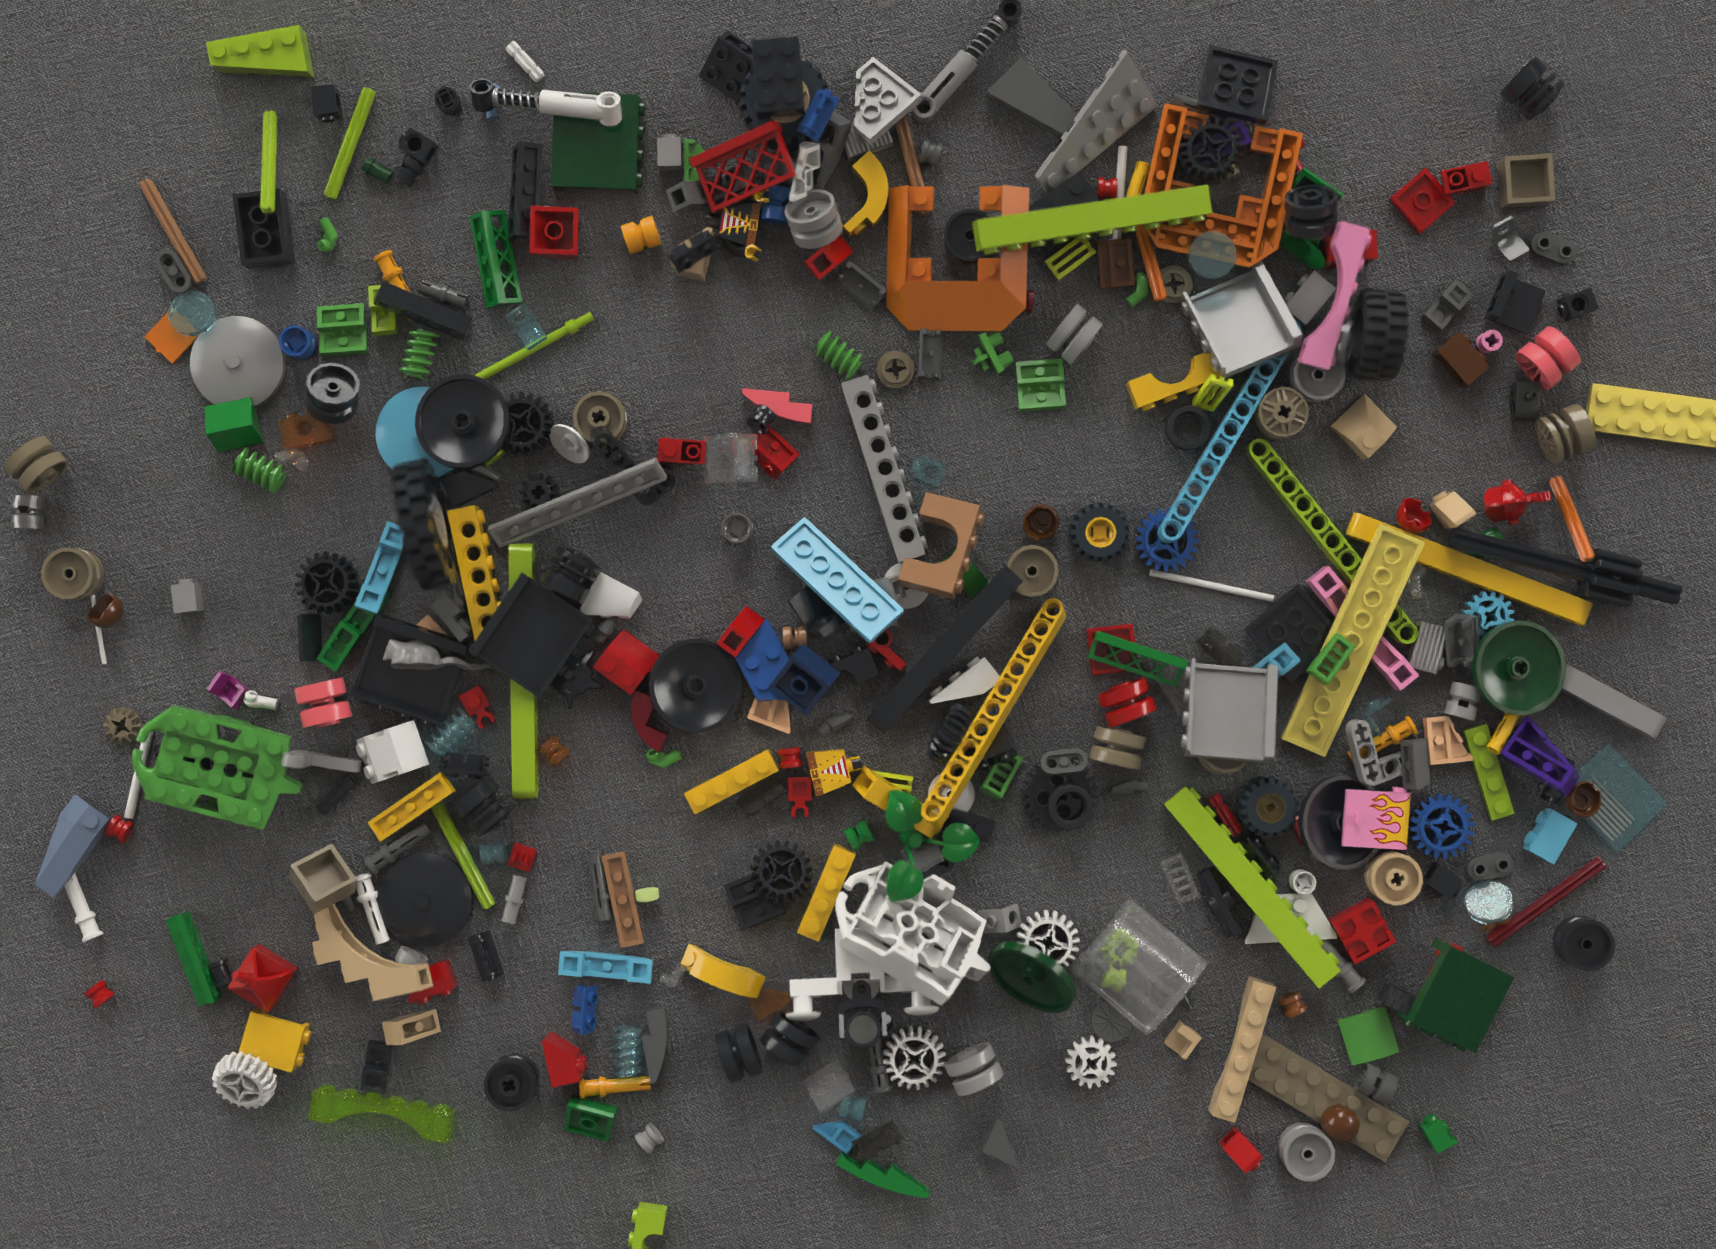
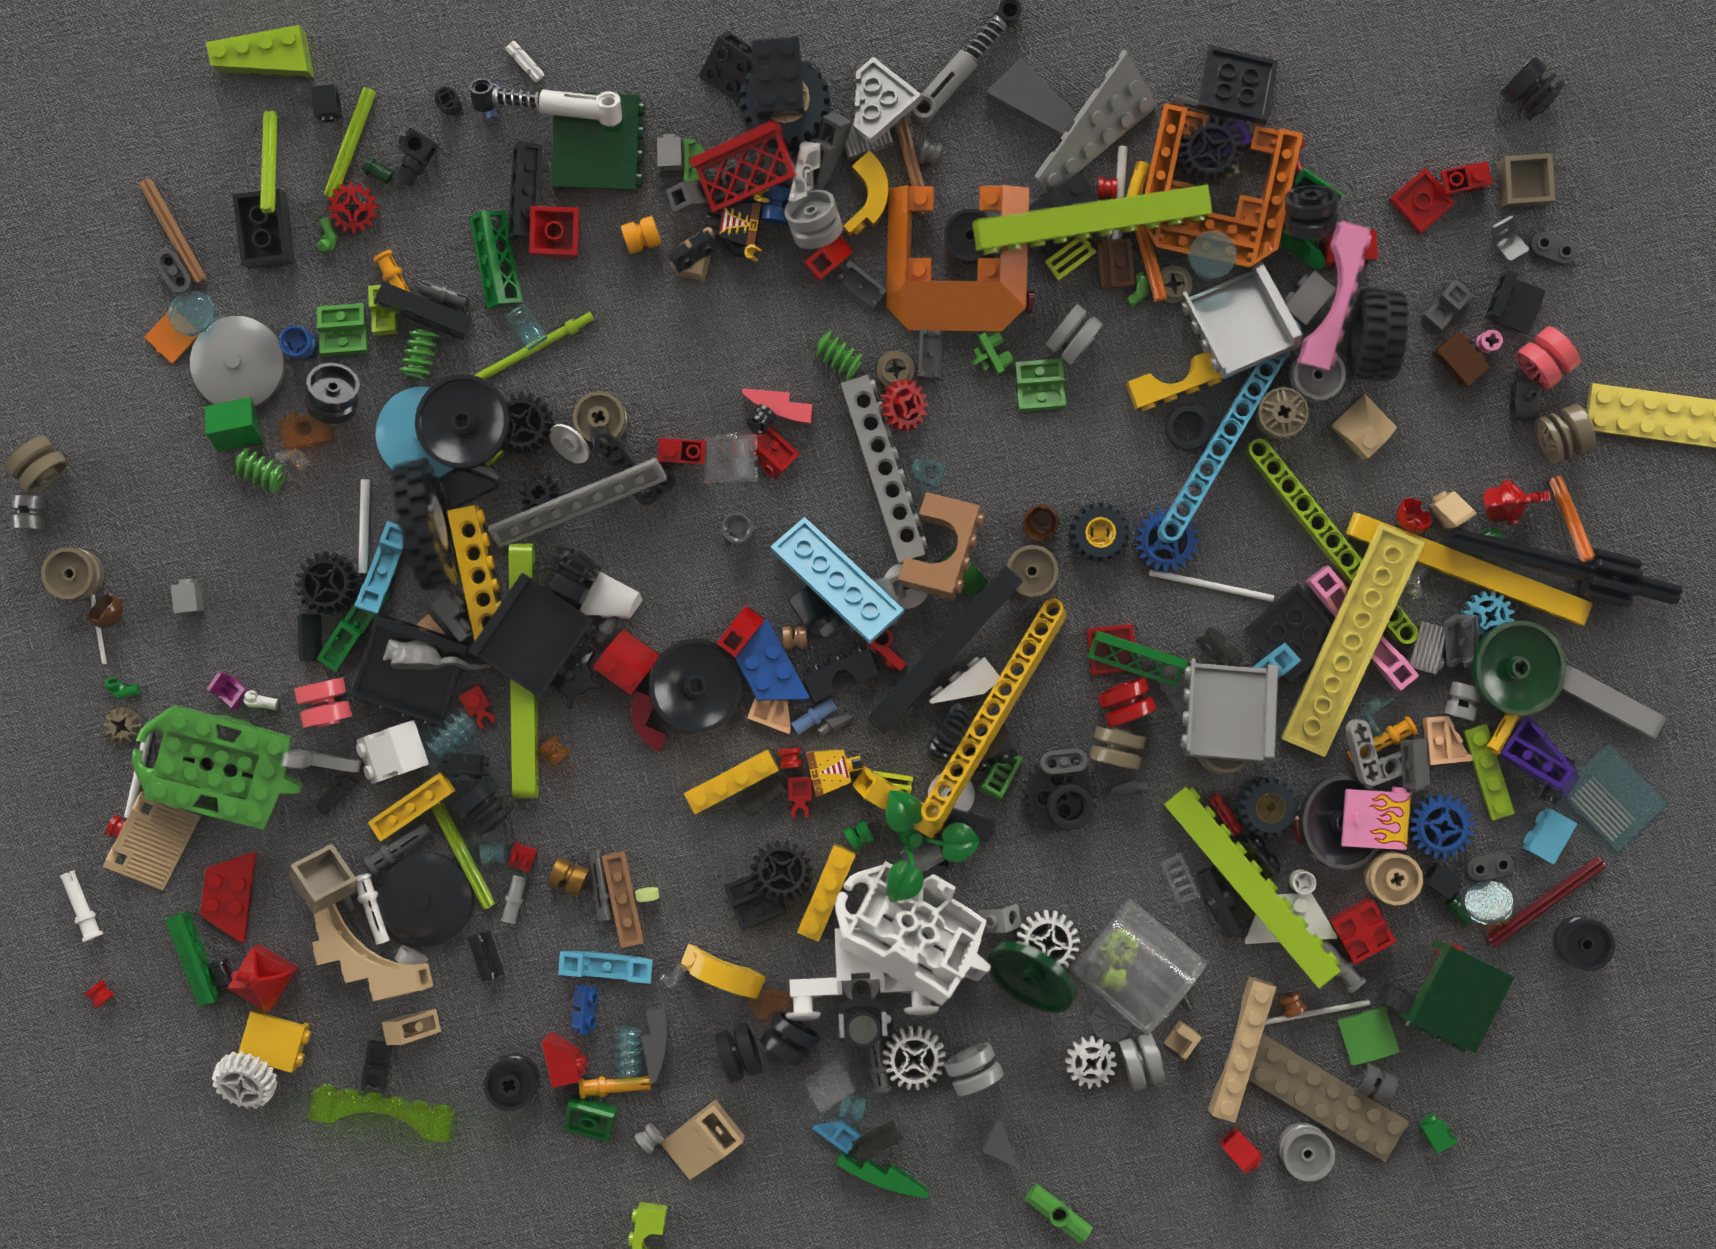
sand blue wedge [35,794,111,898] -> none
red slope [408,958,458,1005] -> none
bright green arm [646,749,682,768] -> none
dark blue slope [769,644,840,716] -> none
blue hinge [796,88,840,142] -> none
neon yellow tile [1192,374,1233,412] -> none
bright green slope [1306,632,1356,685] -> none
reddish brown hair [1320,1104,1360,1143] -> none
dark grey wheel [1337,320,1355,365] -> none
black brick [1557,287,1599,322] -> none
reddish brown hair [1565,781,1601,818] -> none
none -> tan window [103,791,201,891]
none -> green arm [105,677,141,700]
none -> red wing [200,851,257,942]
none -> red gear [327,181,380,234]
none -> white bar [358,479,370,573]
none -> pearl gold wheel [547,857,590,897]
none -> tan slope [661,1099,745,1180]
none -> medium blue pin [791,697,837,735]
none -> red gear [879,379,929,431]
none -> bright green piece [1025,1183,1093,1244]
none -> light grey wheel [1118,1032,1166,1092]
none -> white axle [1265,1000,1370,1025]
none -> dark green pin [1445,897,1474,927]

